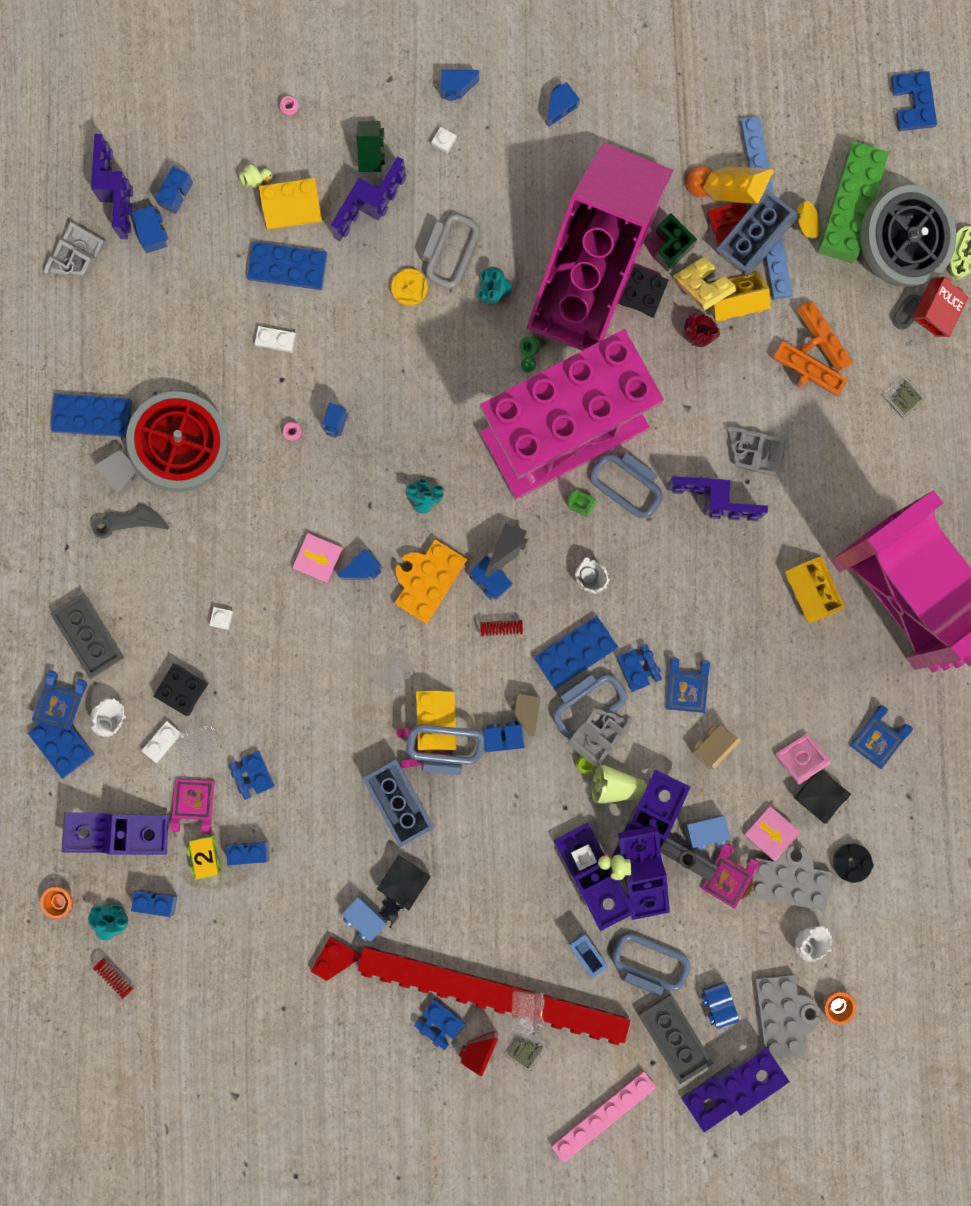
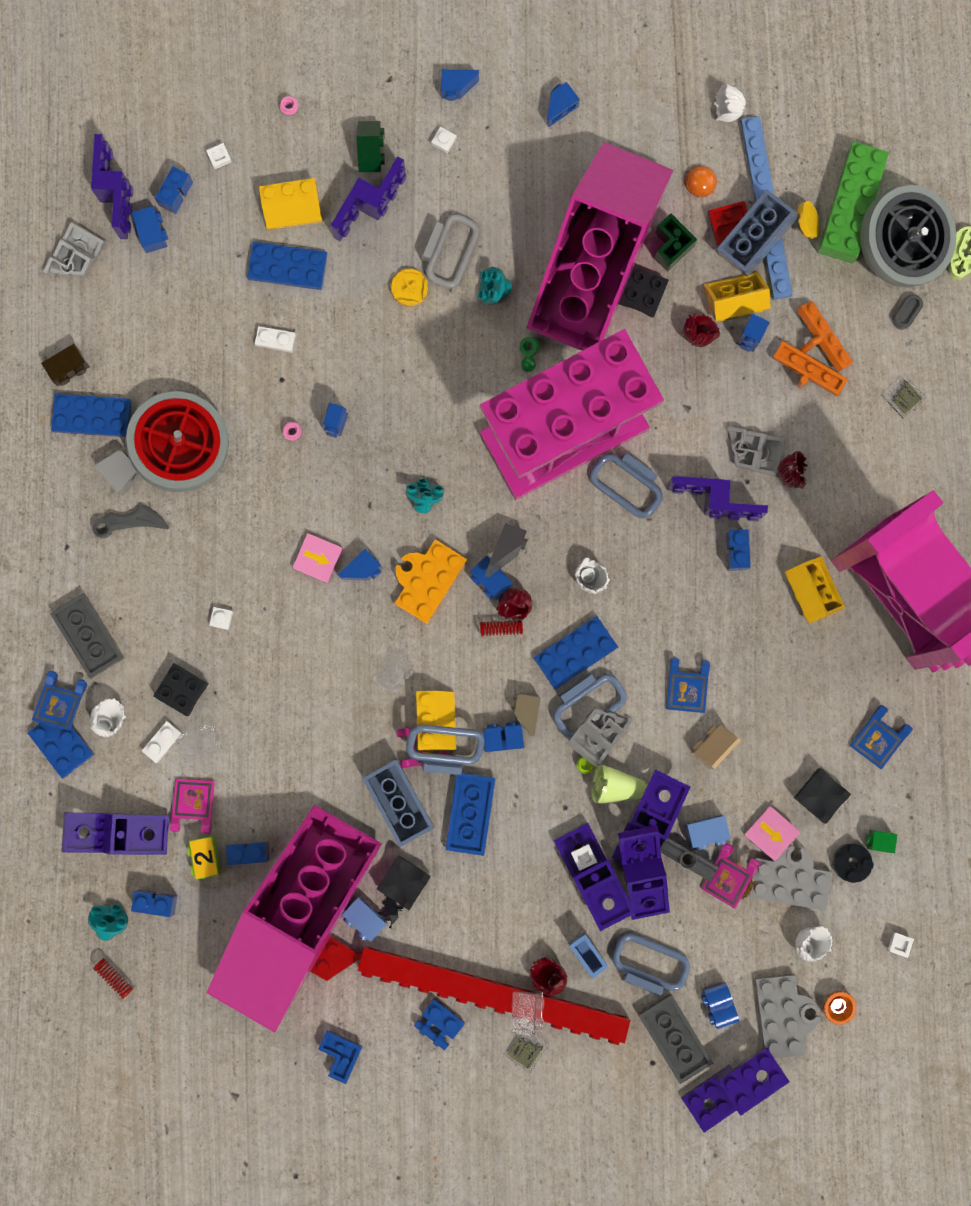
orange hat [40,886,74,920] -> none
blue plate [229,751,275,800] -> none
yellowish green animal [239,164,272,188] -> none
red slope [458,1031,498,1077] -> none
bright pink plate [551,1070,656,1163] -> none
bright green plate [568,490,597,518] -> none
yellowish green animal [598,853,631,880] -> none
blue plate [617,644,662,692] -> none
light yellow plate [673,257,736,311] -> none
yellow slope [703,166,774,204] -> none
bright pink tile [775,733,831,785] -> none
blue plate [891,71,937,131] -> none
brick [912,276,969,337] -> none
none -> dark brown piece [41,343,90,386]
none -> white plate [206,143,231,169]
none -> dark pink slope [206,805,382,1033]
none -> blue plate [318,1030,362,1084]
none -> blue plate [446,773,496,856]
none -> dark red hair [496,587,533,620]
none -> dark red hair [530,957,568,996]
none -> white hair [714,83,746,122]
none -> blue piece [726,529,751,571]
none -> blue piece [737,314,770,352]
none -> dark red hair [777,451,808,489]
none -> green brick [865,830,898,854]
none -> white plate [887,932,914,958]

